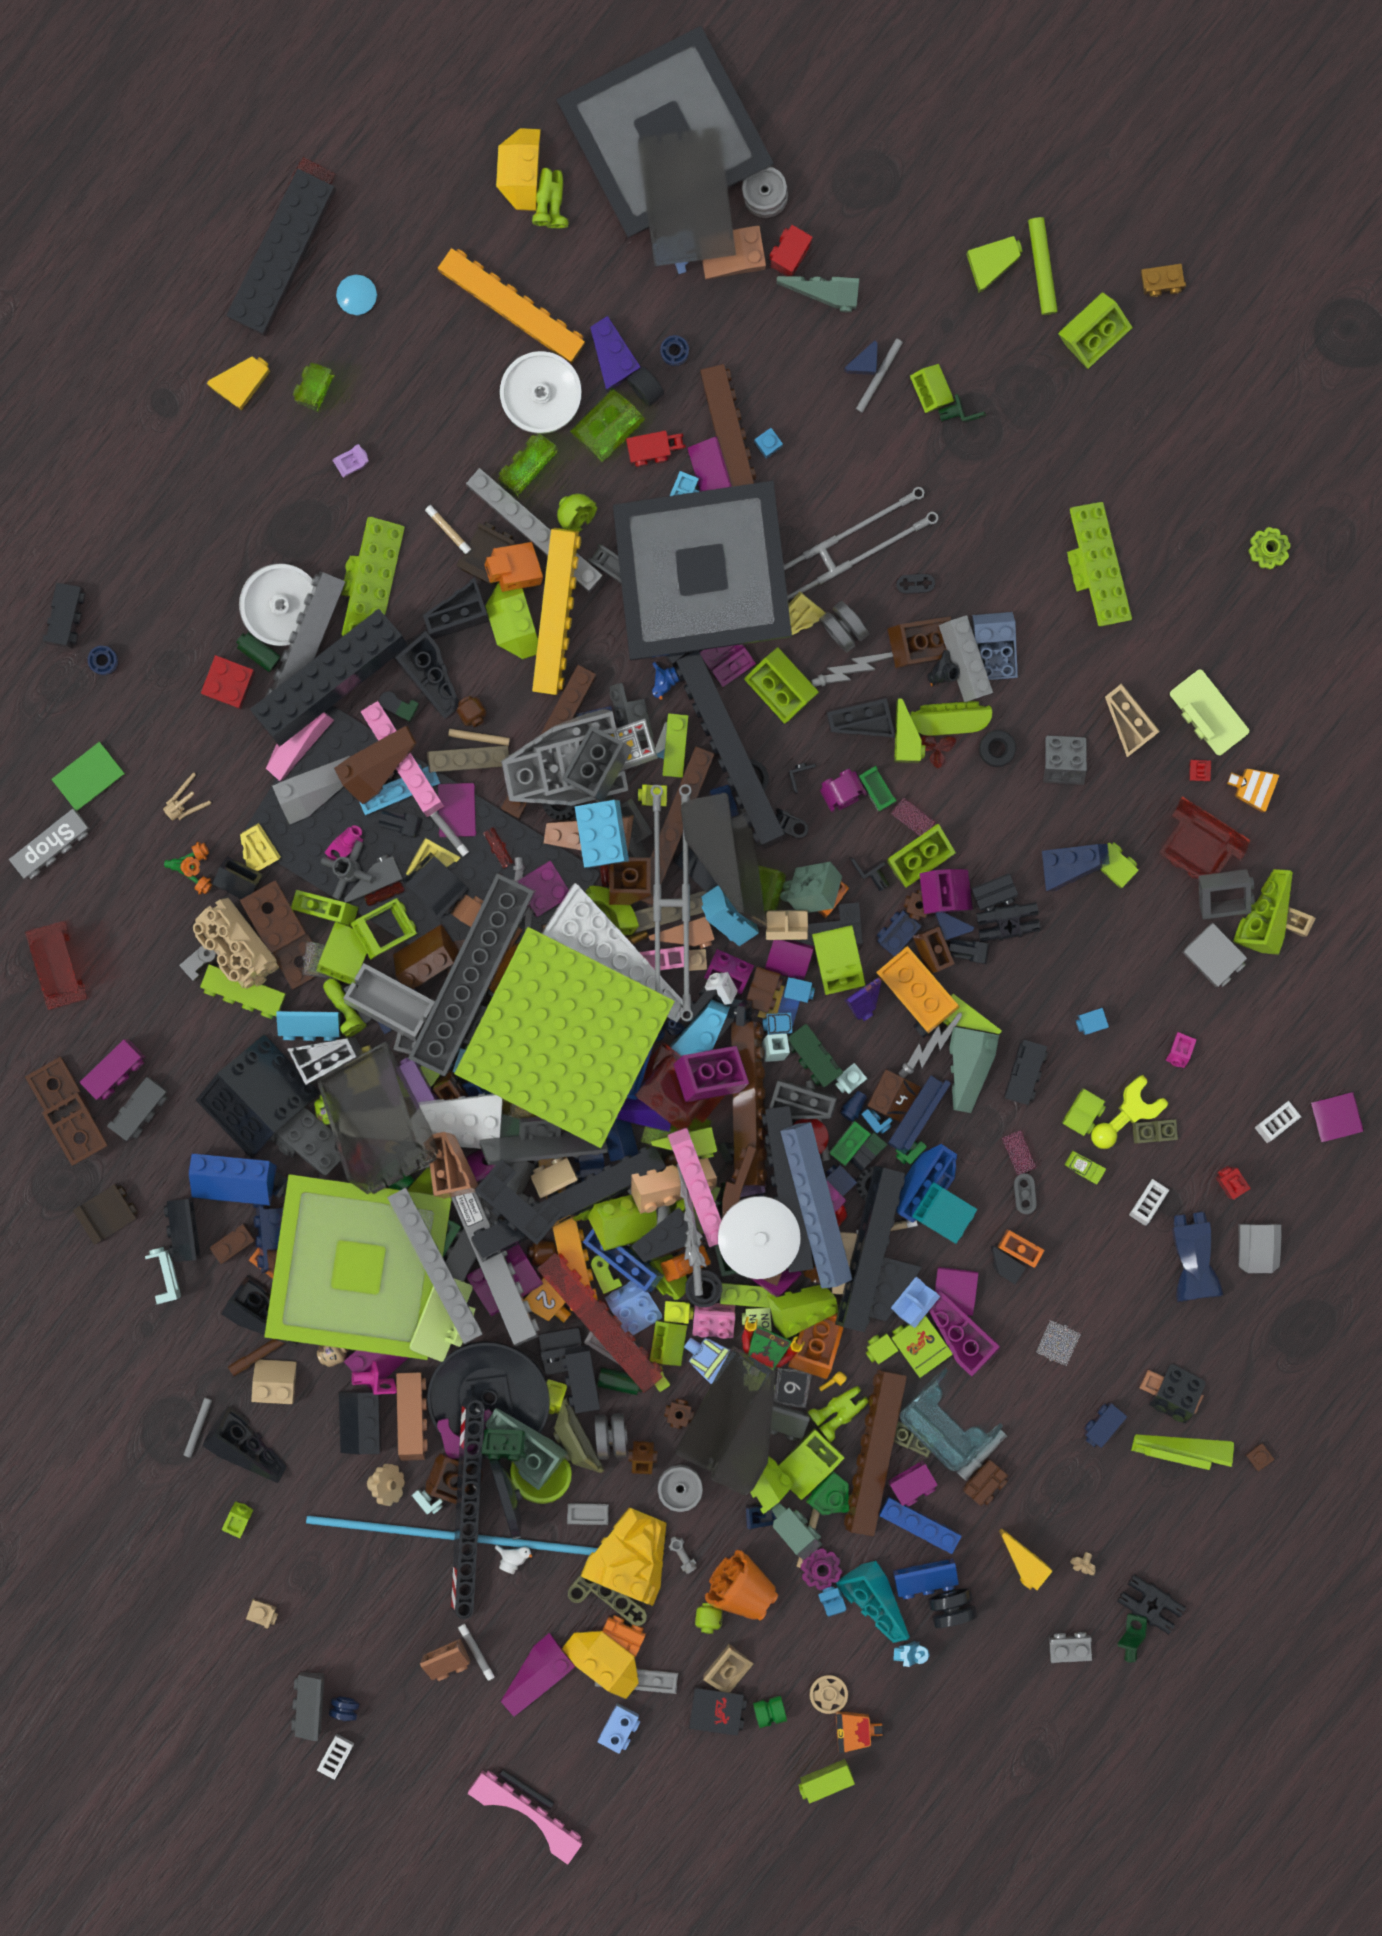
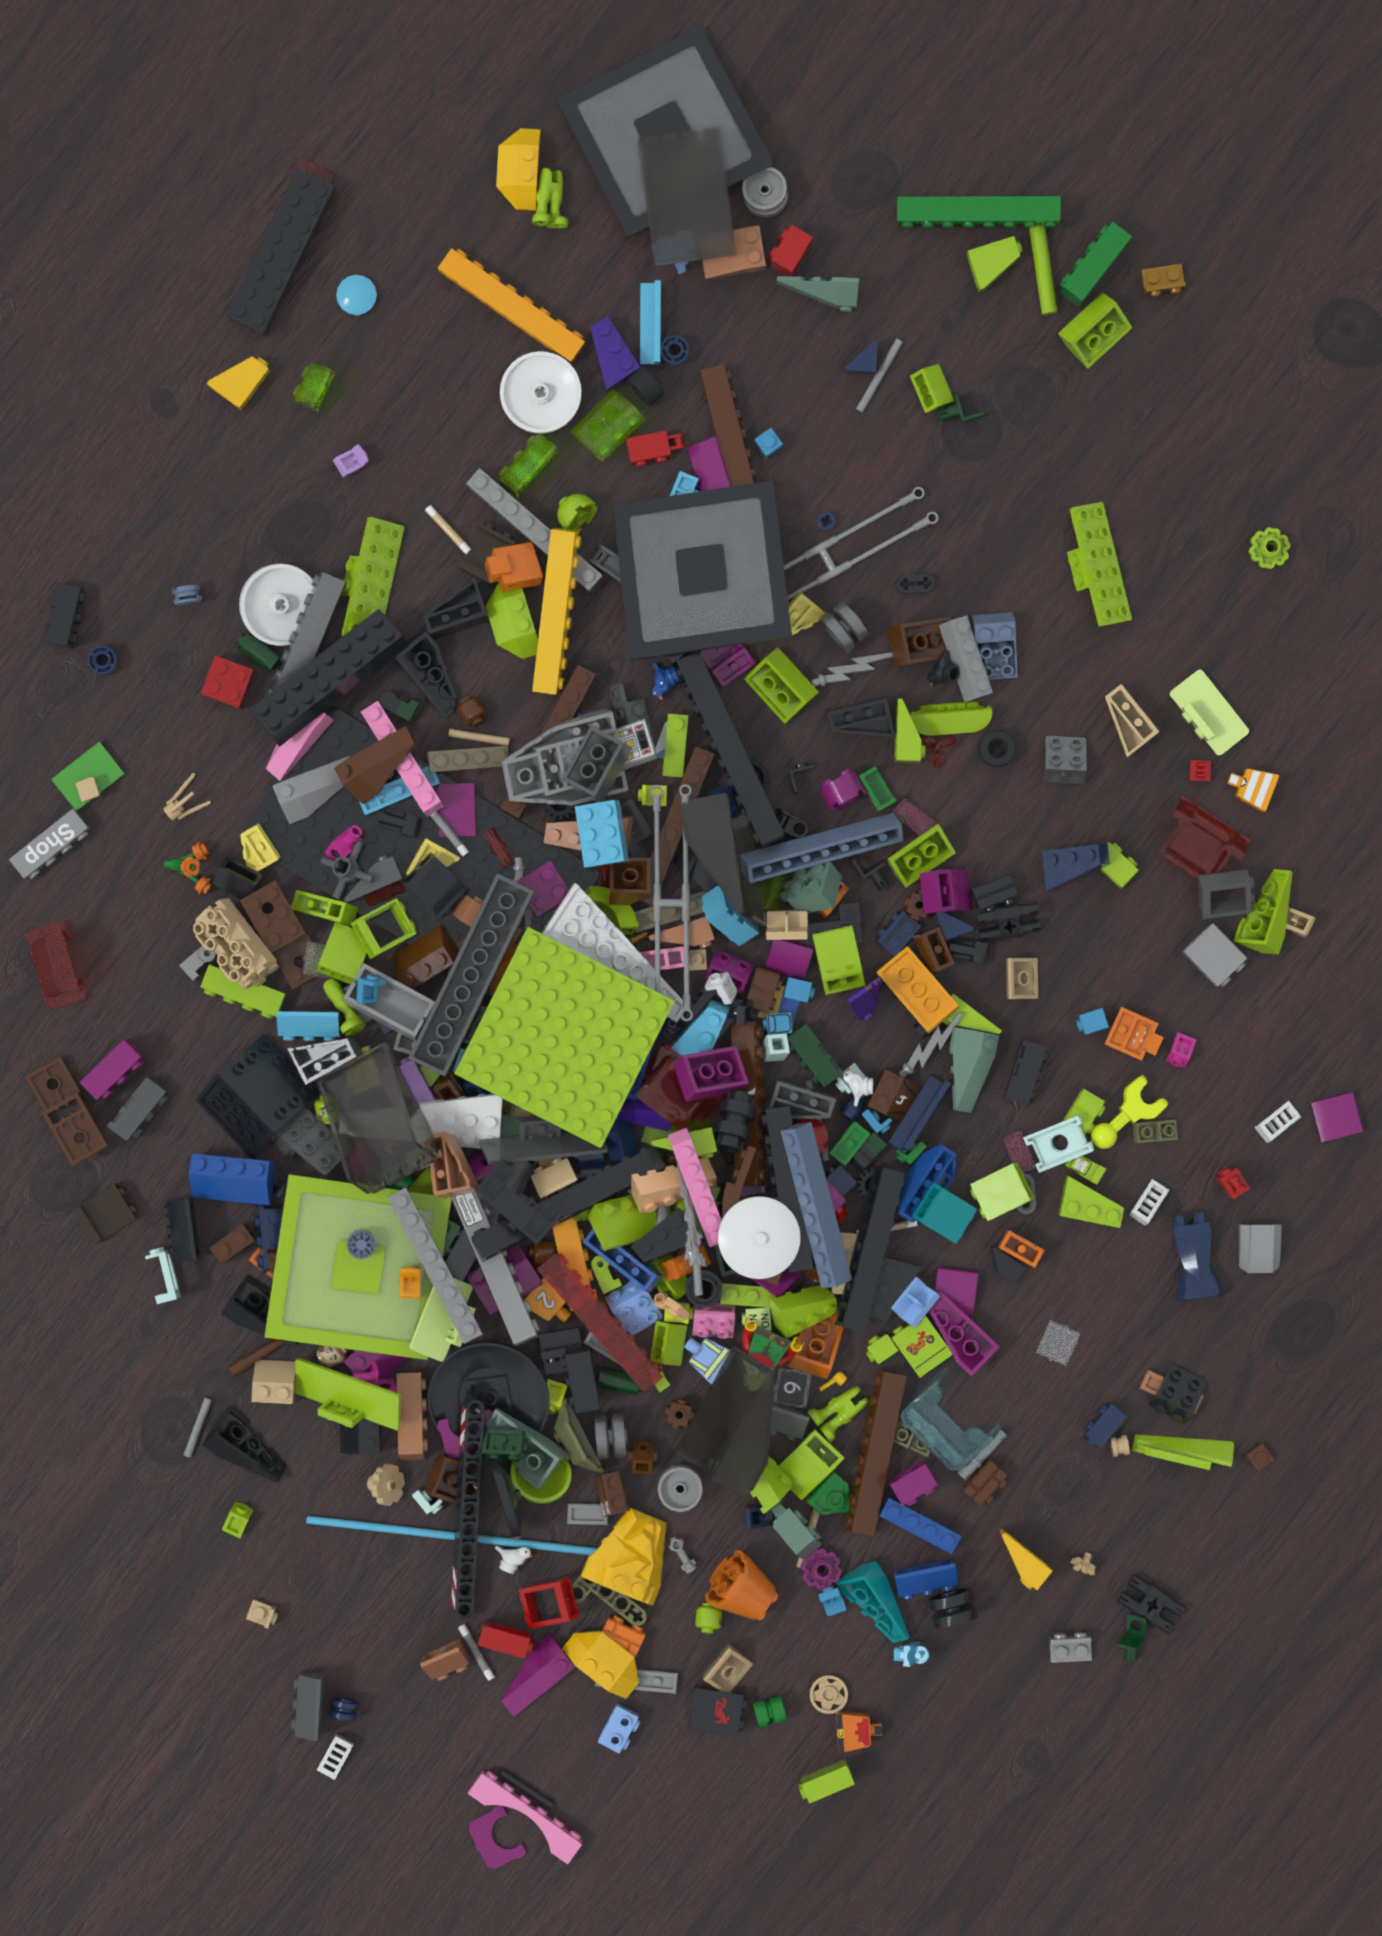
none -> tan slope [75,776,101,802]
none -> sand blue wheel [172,584,202,606]
none -> lime bracket [295,1358,401,1430]
none -> sand blue wheel [347,1229,376,1259]
none -> dark azure bracket [356,974,386,1004]
none -> light orange bracket [399,1266,421,1299]
none -> magenta piece [469,1805,526,1869]
none -> red window [478,1620,534,1659]
none -> red window [519,1577,580,1629]
none -> reddish brown brick [594,1471,629,1517]
none -> medium azure fence [640,280,661,365]
none -> light nougat plate [654,1293,690,1320]
none -> black piece [713,1090,757,1153]
none -> sand blue brick [740,813,904,883]
none -> dark blue bush [817,512,836,531]
none -> white animal [843,1068,874,1107]
none -> green brick [897,196,1061,228]
none -> lime brick [970,1162,1035,1221]
none -> tan slope [1006,958,1038,999]
none -> light aqua piece [1023,1116,1094,1173]
none -> lime wedge [1058,1175,1124,1228]
none -> green brick [1059,222,1132,308]
none -> orange piece [1105,1007,1164,1061]
none -> tan wheel [1110,1435,1130,1457]

